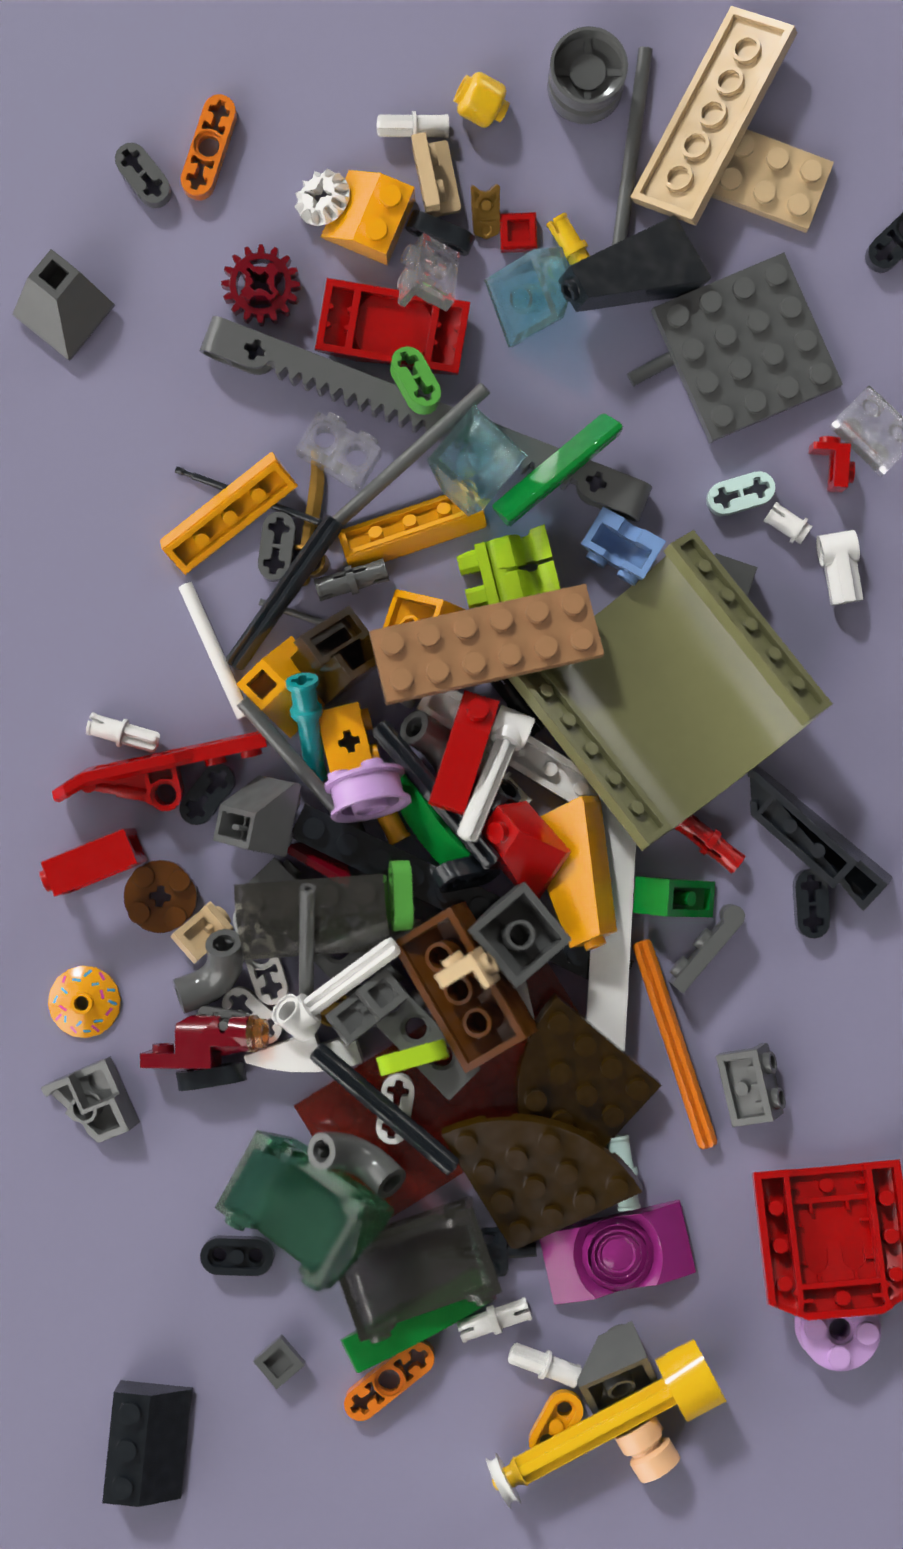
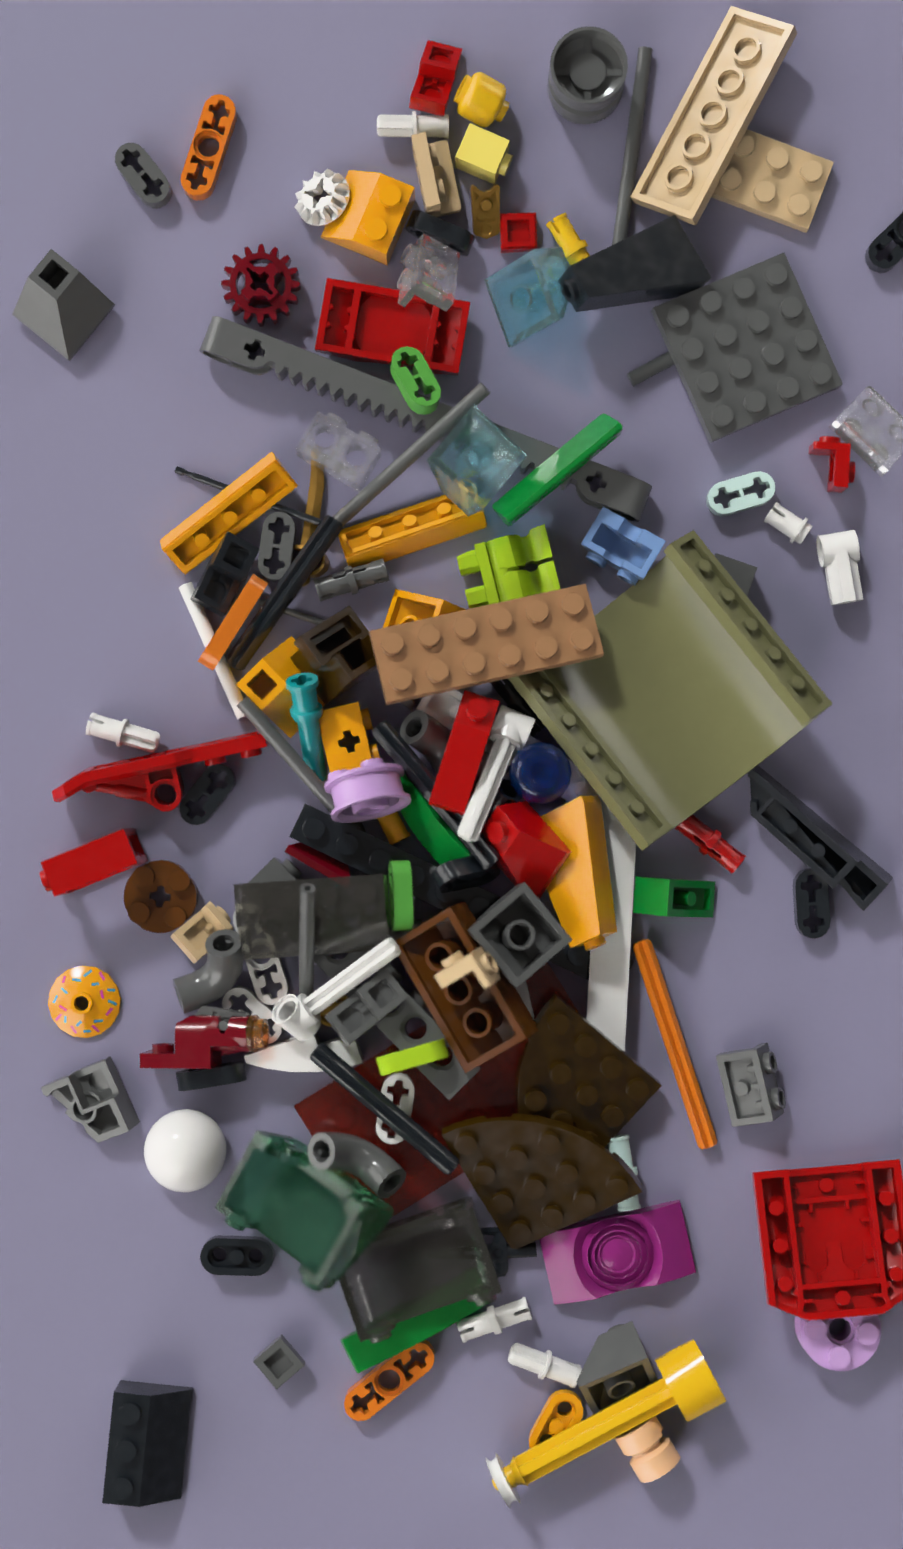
dark grey slope [213,775,301,857] -> none
dark grey plate [669,904,745,993] -> none
none -> white piece [144,1109,226,1192]
none -> black slope [190,532,259,617]
none -> orange beam [198,574,268,671]
none -> red slope [409,40,462,117]
none -> light yellow brick [455,123,513,185]
none -> clear blue piece [509,742,572,805]

